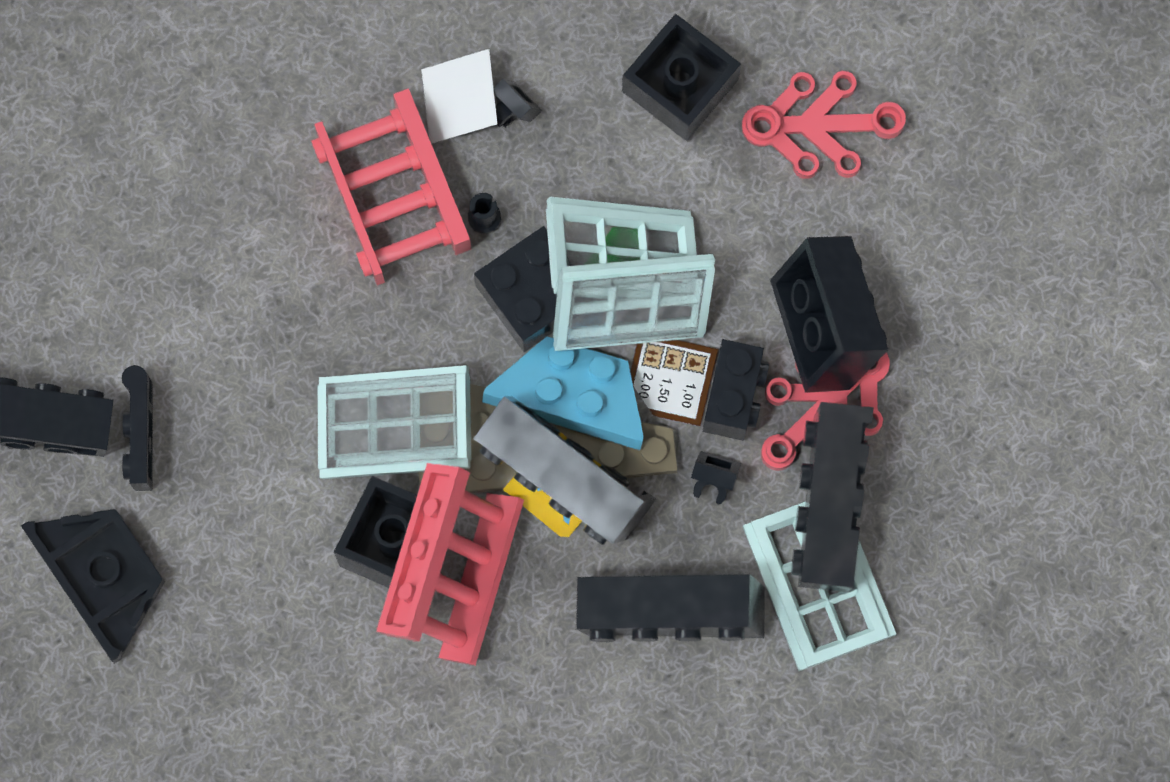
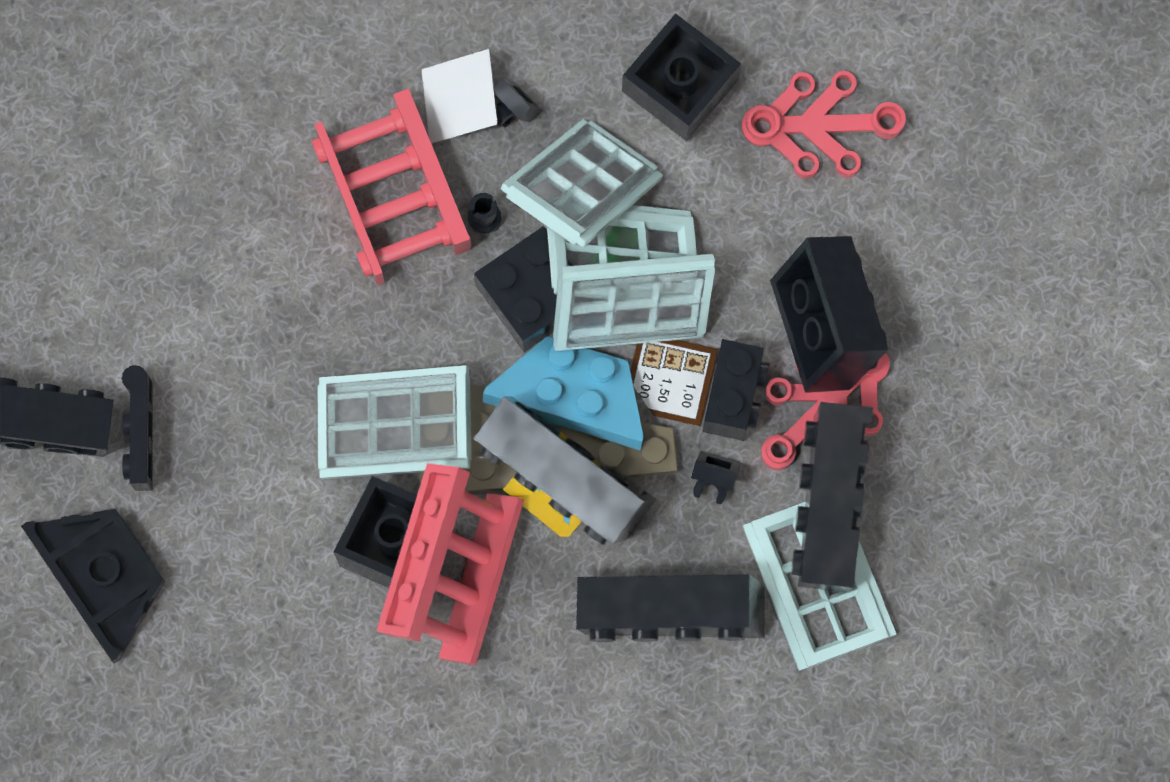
none -> clear piece [501,119,663,248]

